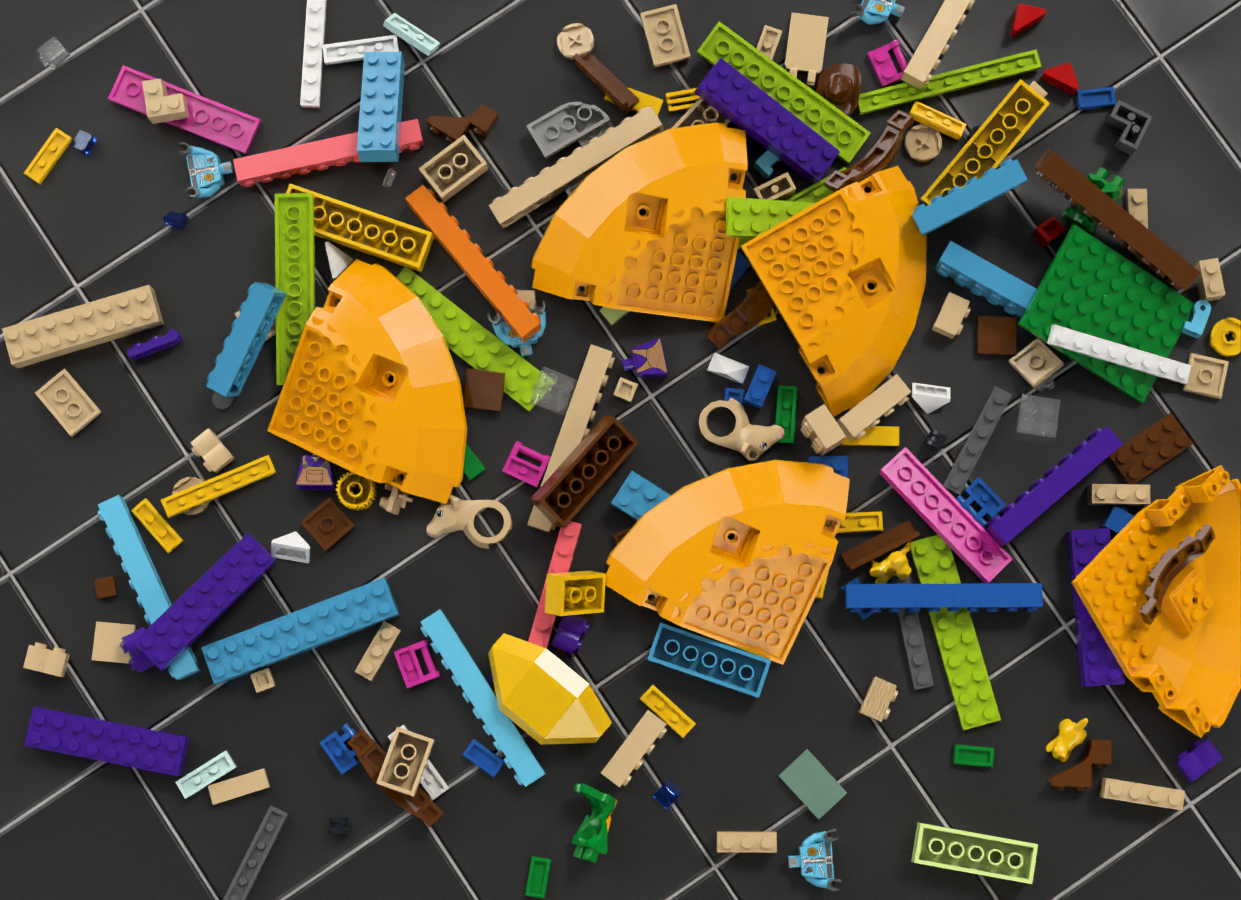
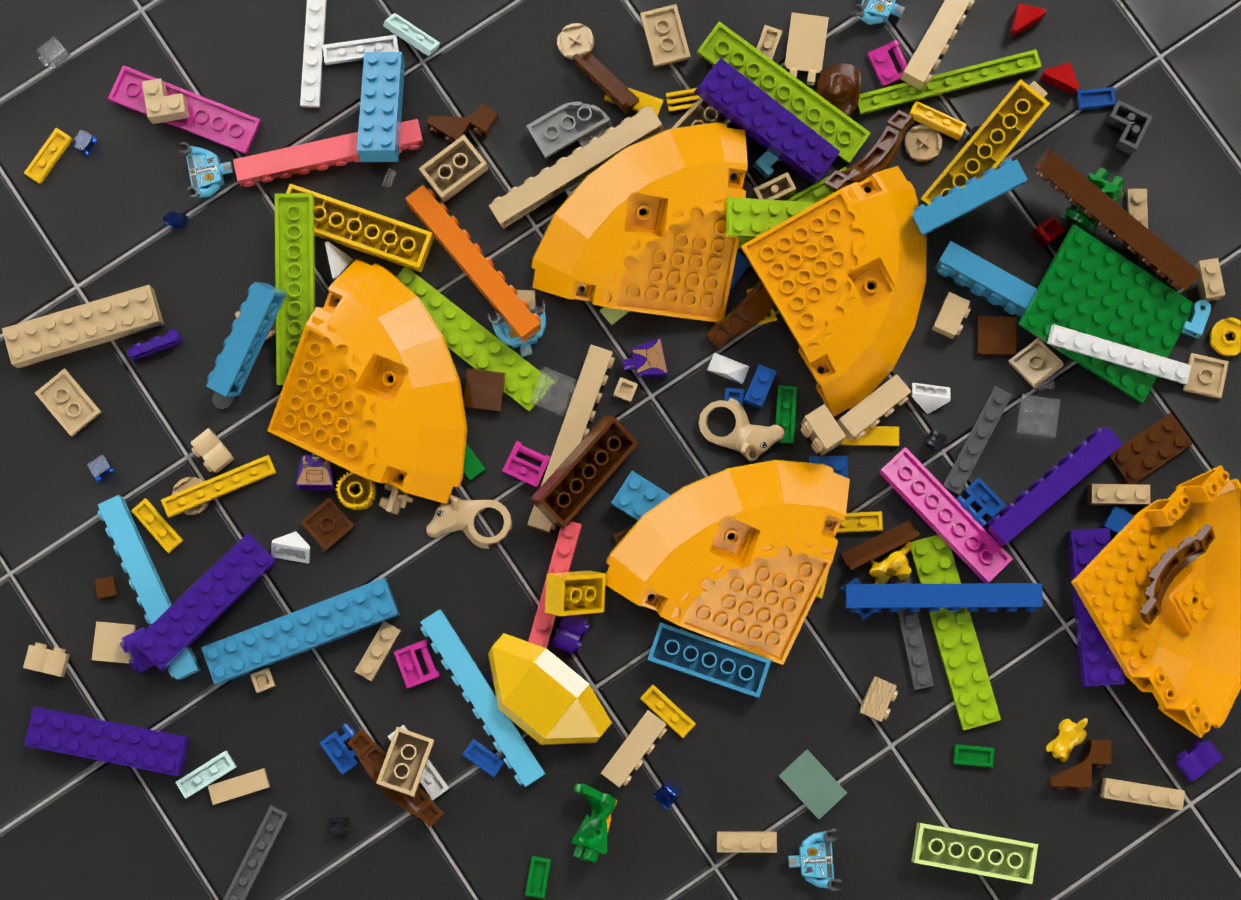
none -> clear blue slope [87,454,114,480]

